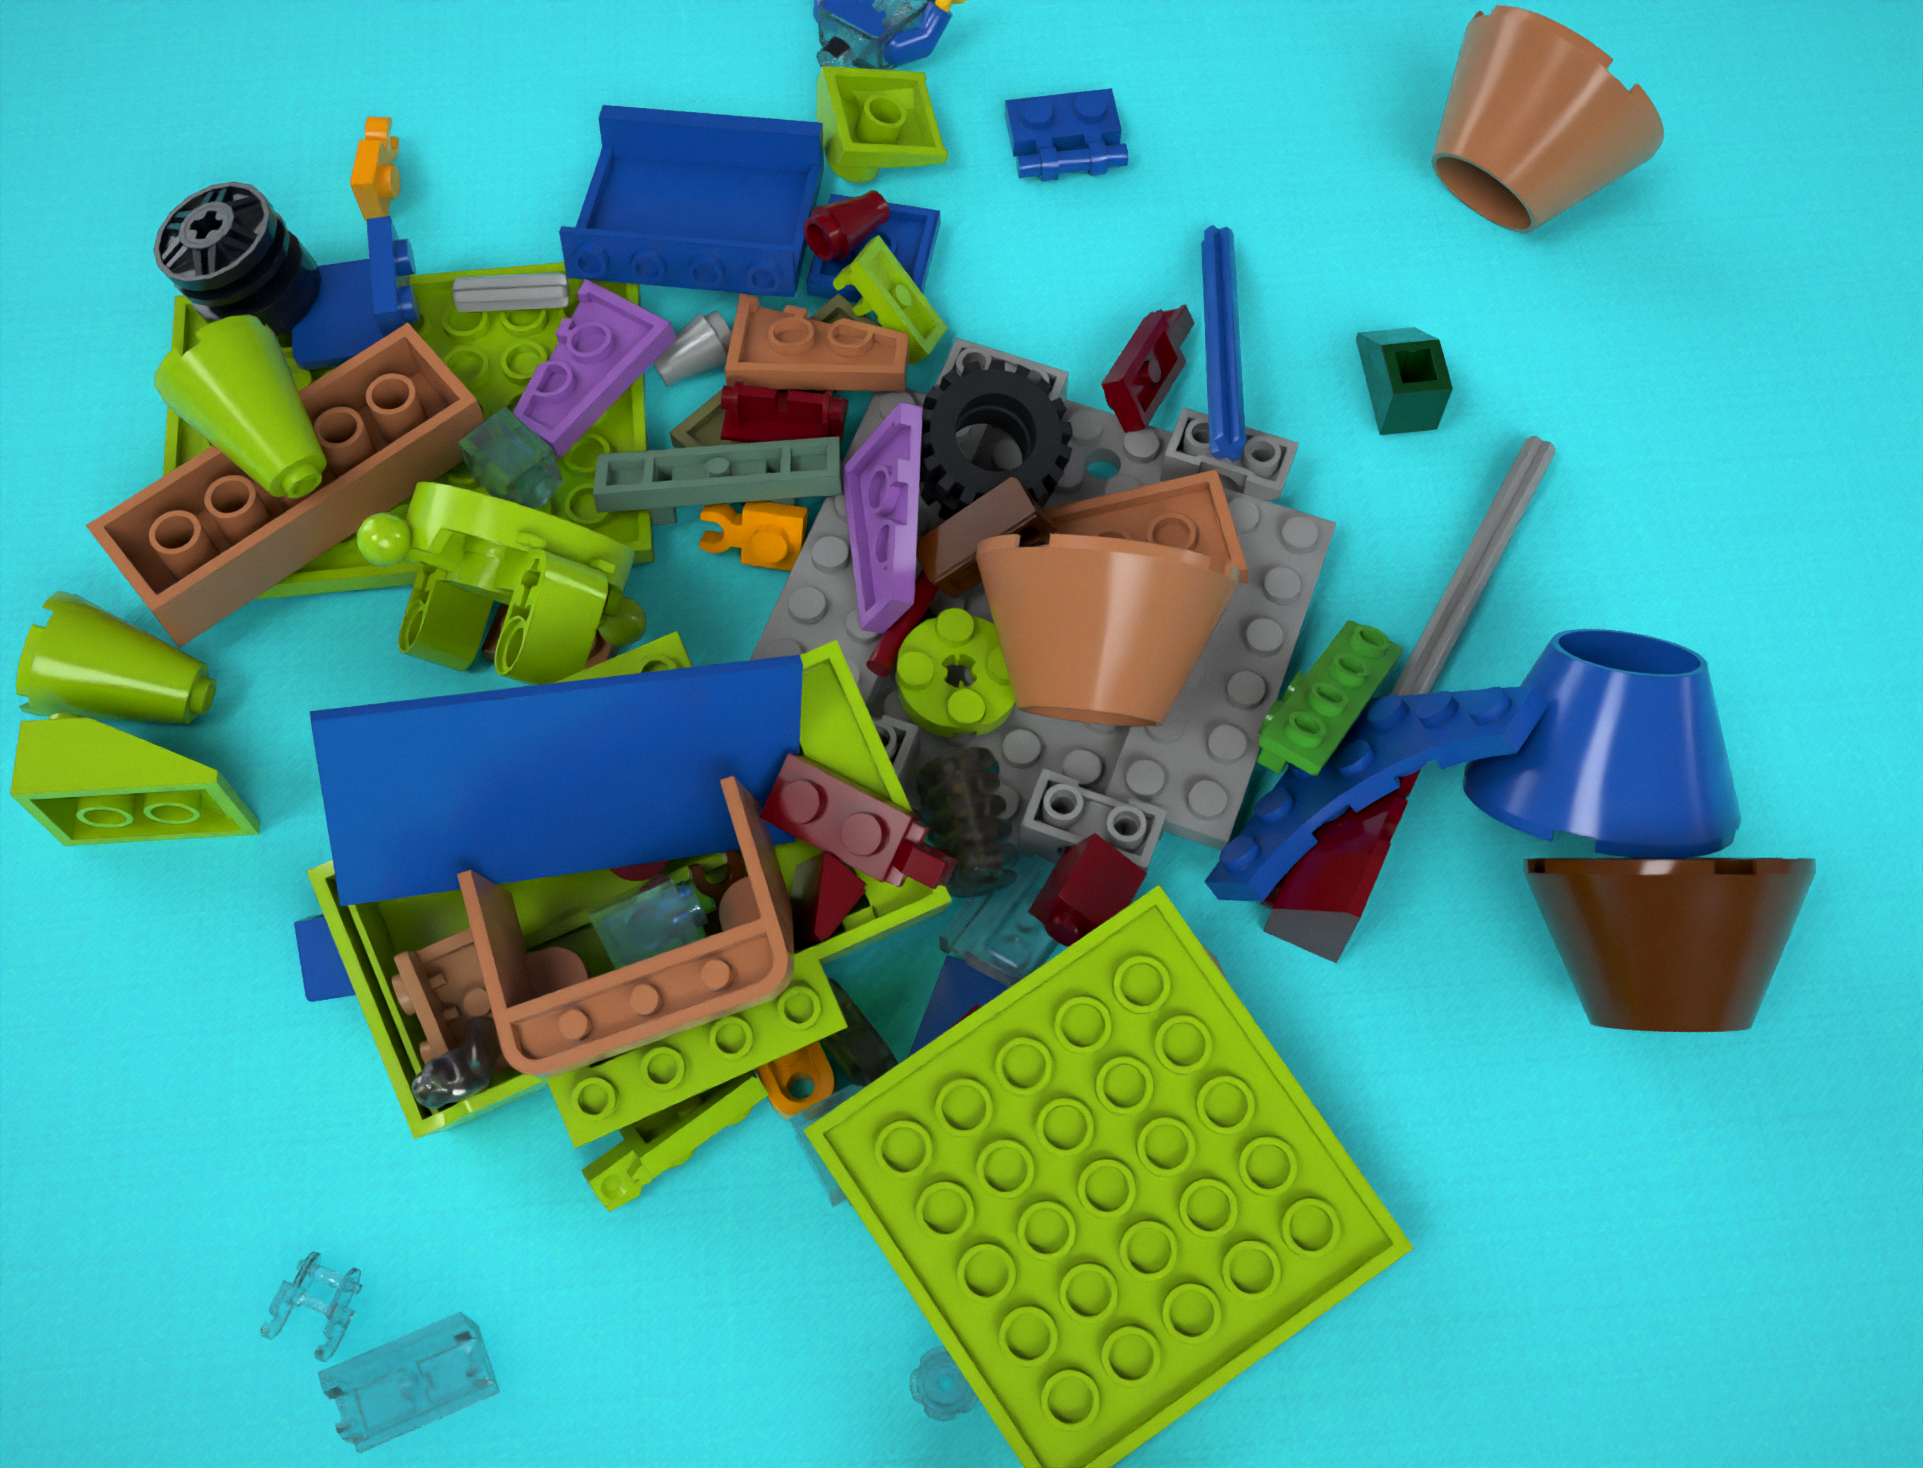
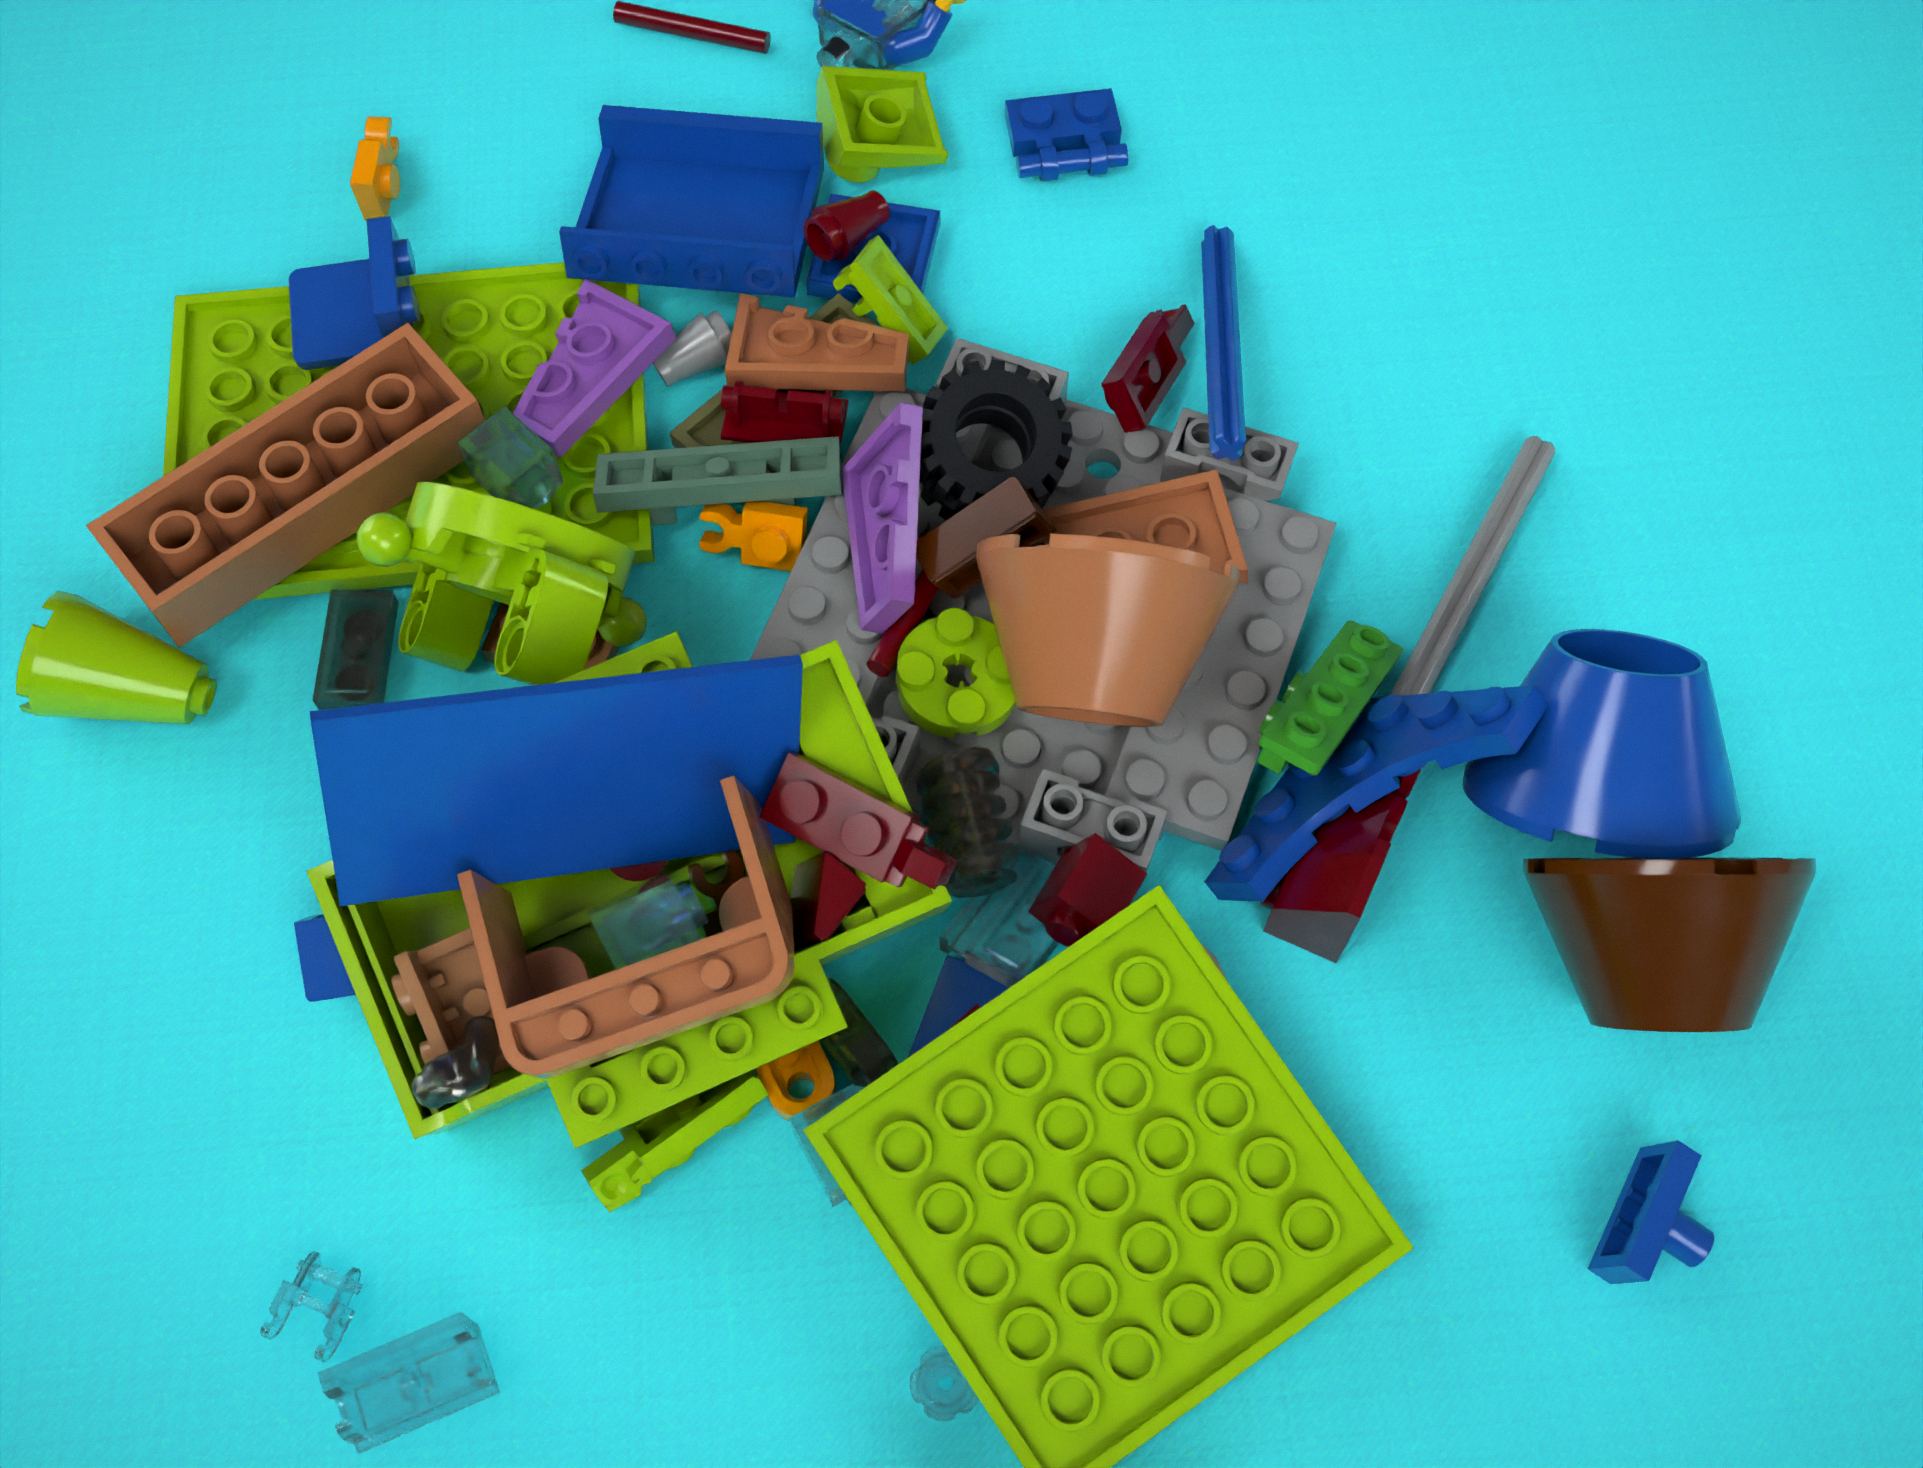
lime slope [10,713,260,846] -> none
black wheel [153,182,321,337] -> none
lime cone [154,315,327,499] -> none
light grey axle [453,272,570,313] -> none
dark green slope [1356,327,1453,435] -> none
nougat cone [1431,5,1664,233] -> none
none -> clear smoke plate [312,589,399,710]
none -> dark red bar [613,1,771,54]
none -> blue tile [1588,1140,1714,1284]

